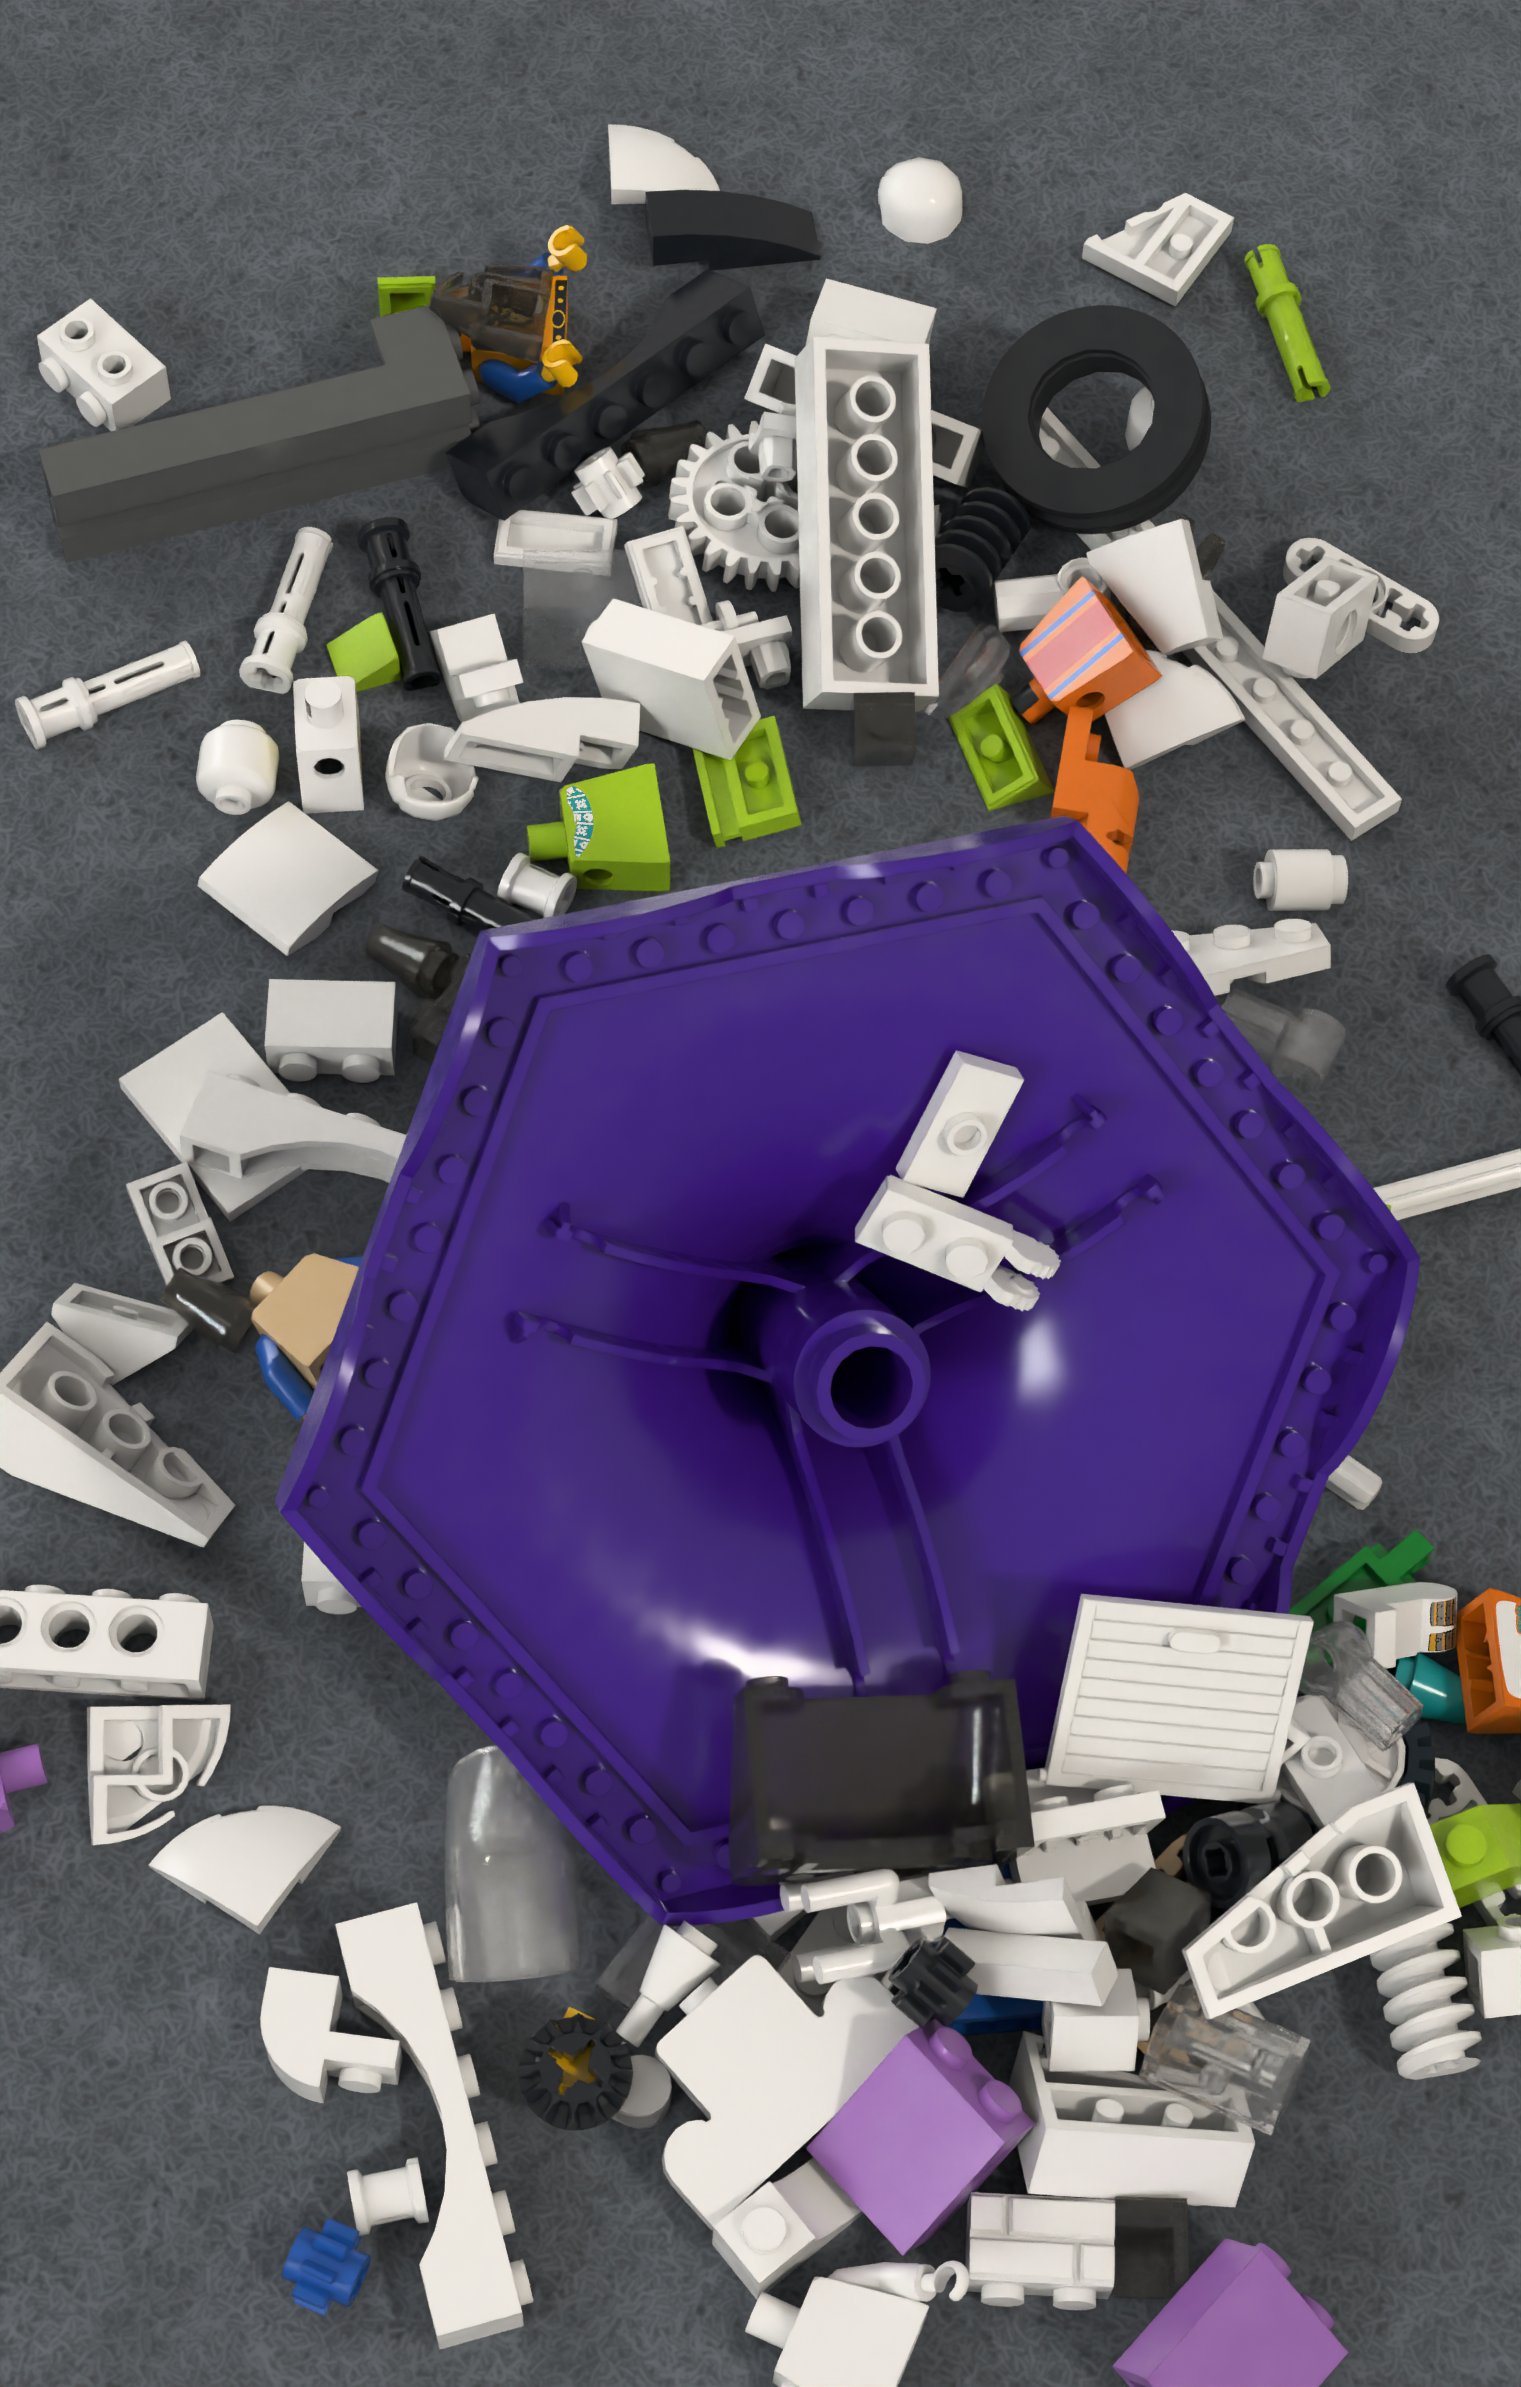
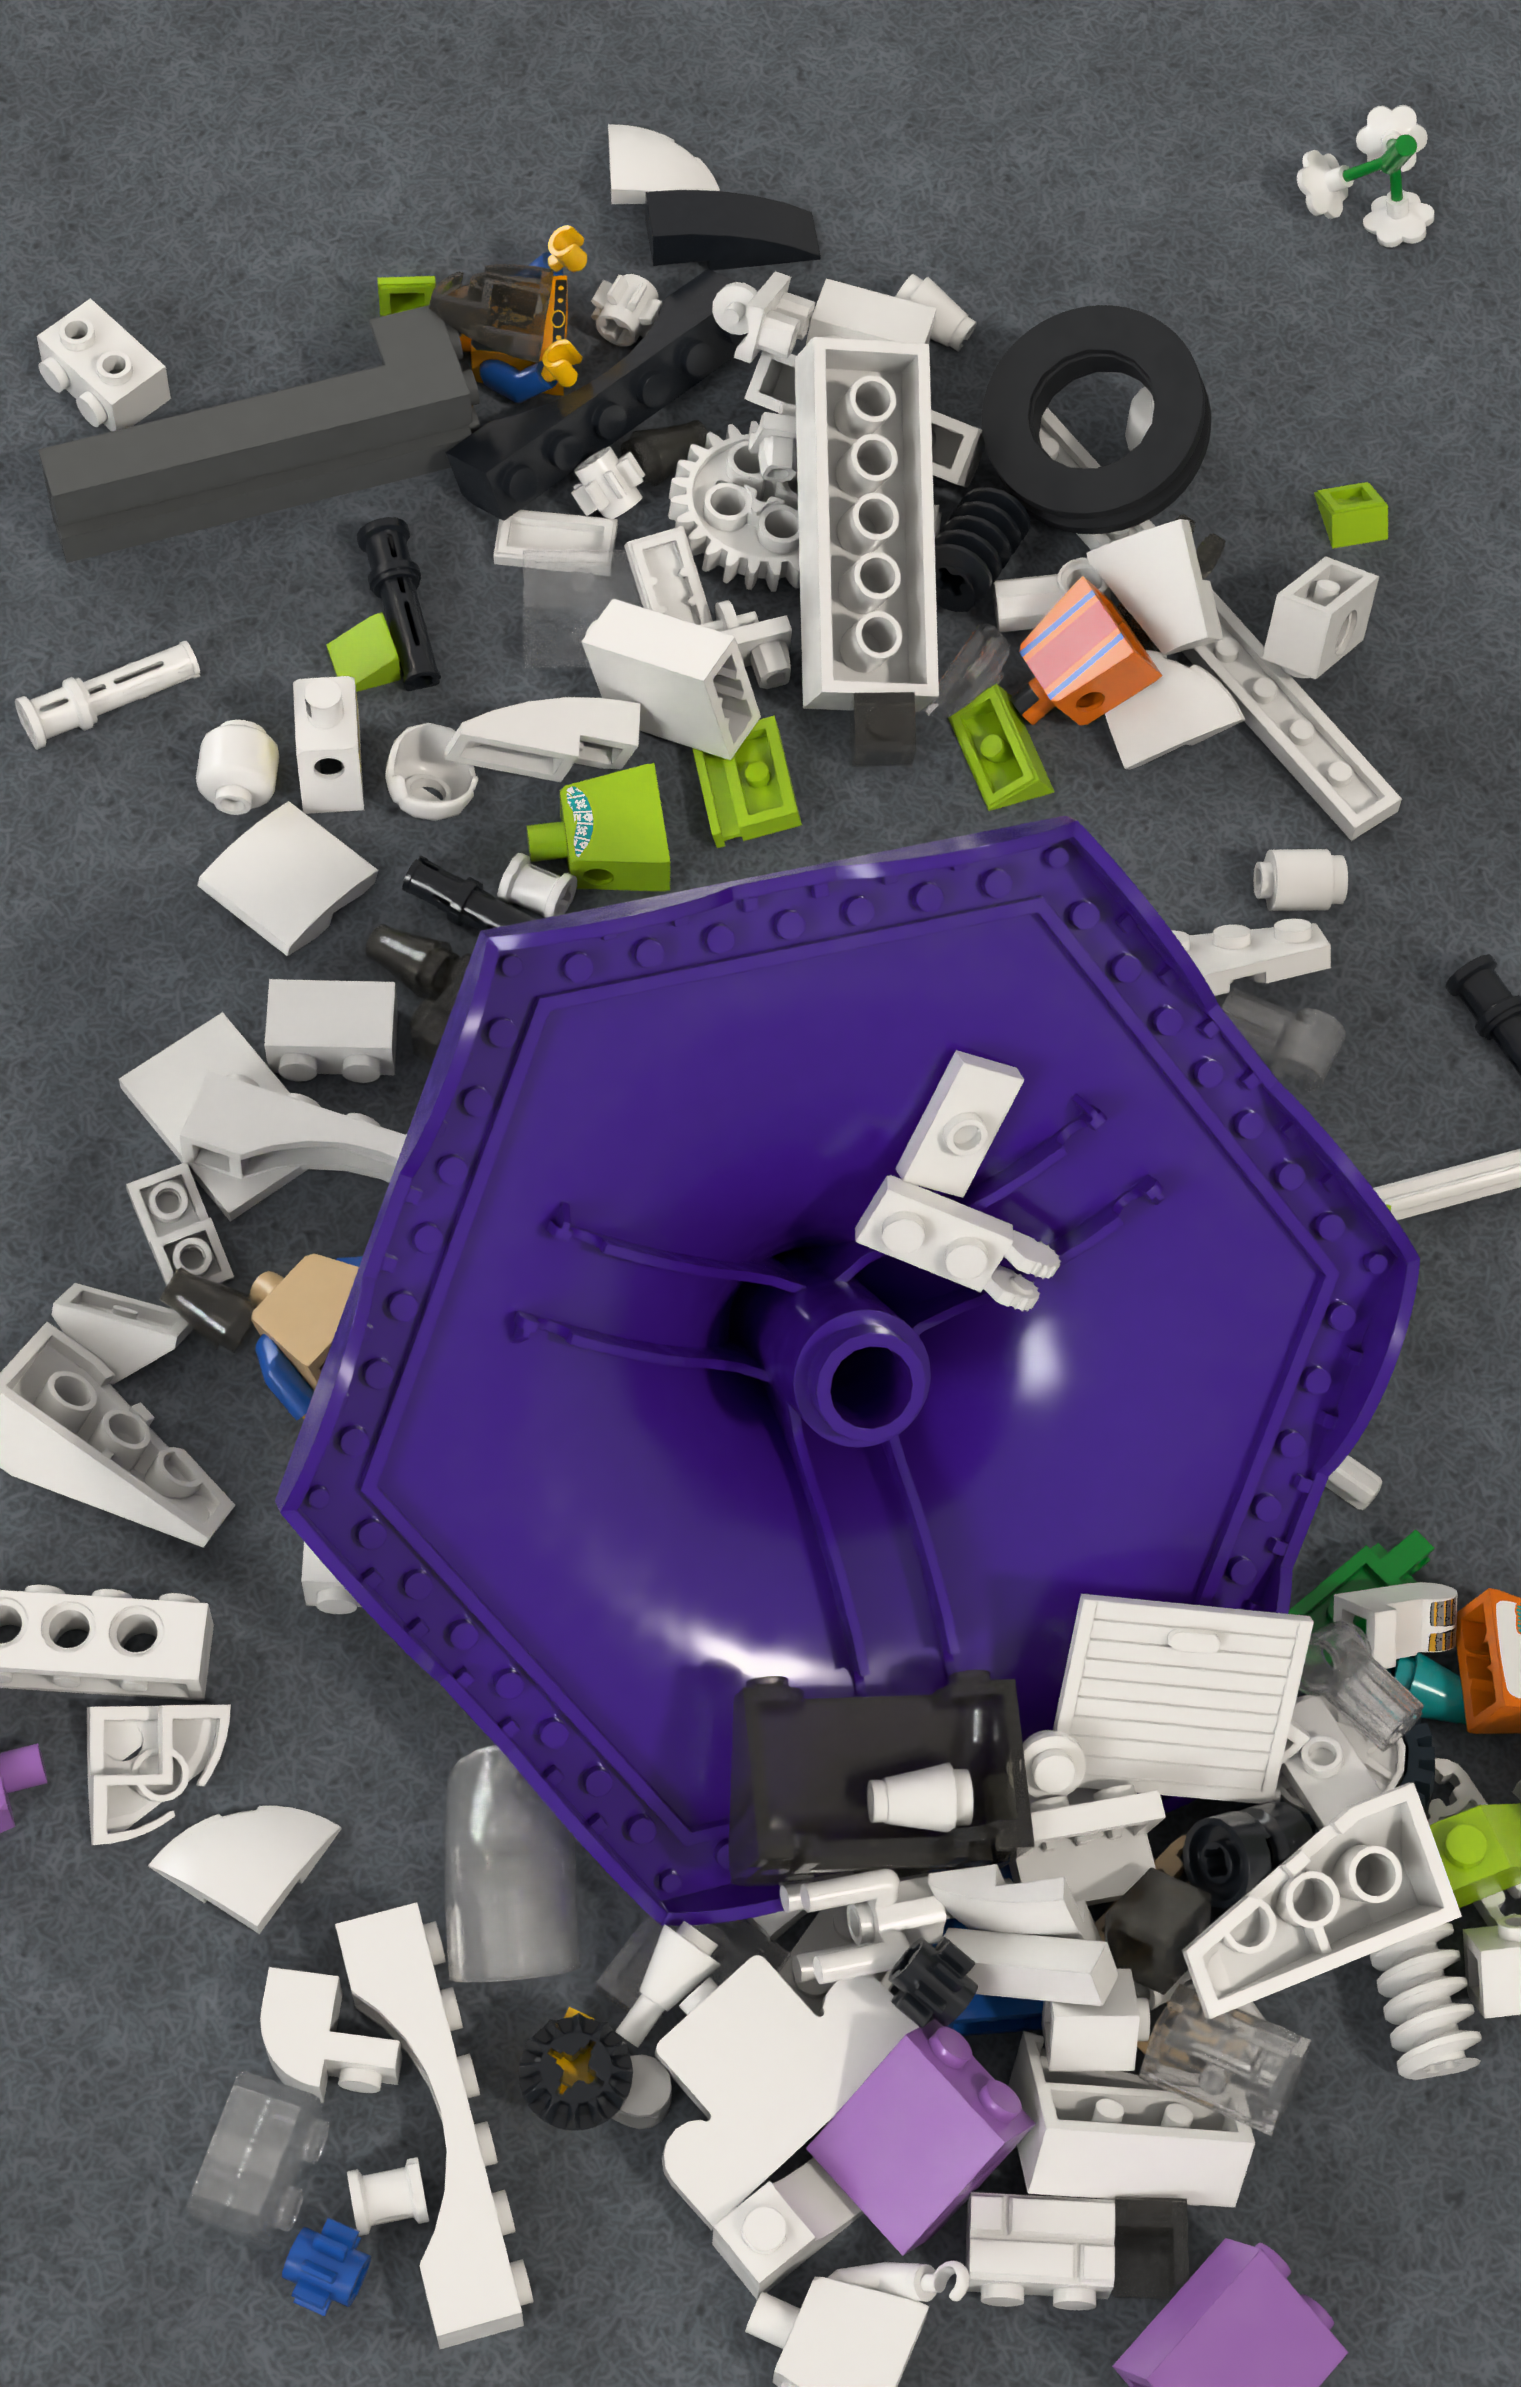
white pin [239,527,333,694] -> none
white brick [429,614,523,722] -> none
white hair [878,157,962,244] -> none
orange plate [1051,706,1139,874] -> none
white wing [1082,193,1234,306] -> none
lime pin [1244,244,1331,402] -> none
white beam [1283,538,1439,653] -> none
none -> clear brick [186,2070,330,2247]
none -> white gear [591,274,663,346]
none -> white hips [712,271,815,363]
none -> white cone [867,1762,973,1833]
none -> white cone [895,274,977,352]
none -> white plate [1015,1730,1087,1799]
none -> white plant [1297,105,1434,248]
none -> lime slope [1314,482,1388,549]

